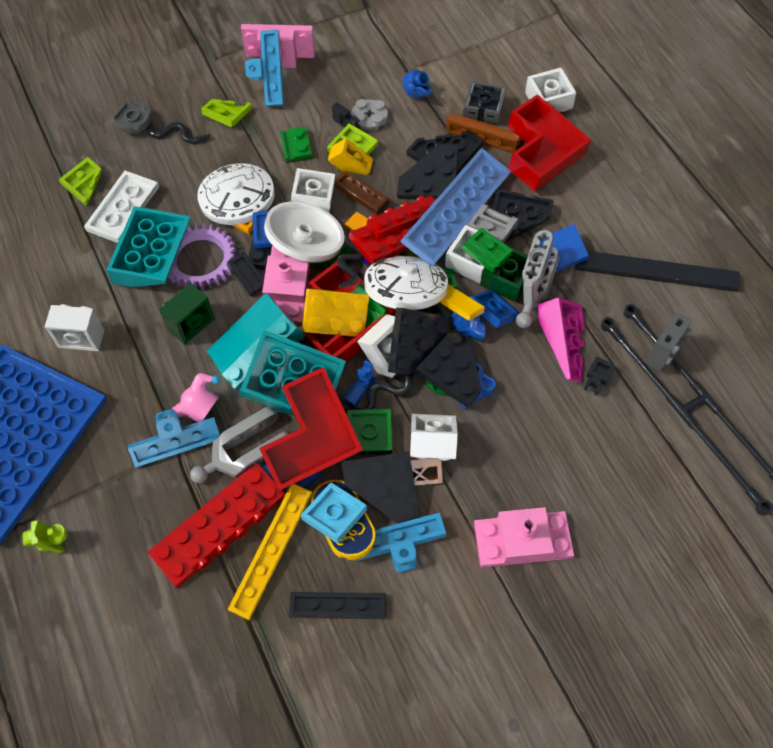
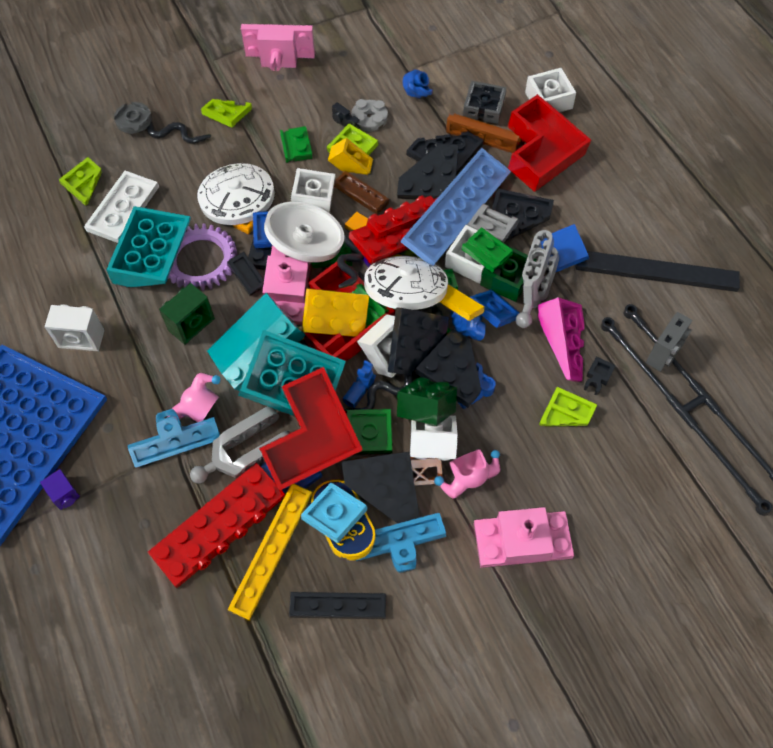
lime hips [23,520,67,554] -> none
dark azure plate [245,29,285,107] -> none
none -> dark purple brick [40,469,80,510]
none -> dark green brick [397,378,457,426]
none -> bright pink piece [434,449,500,499]
none -> lime wing [539,387,597,426]

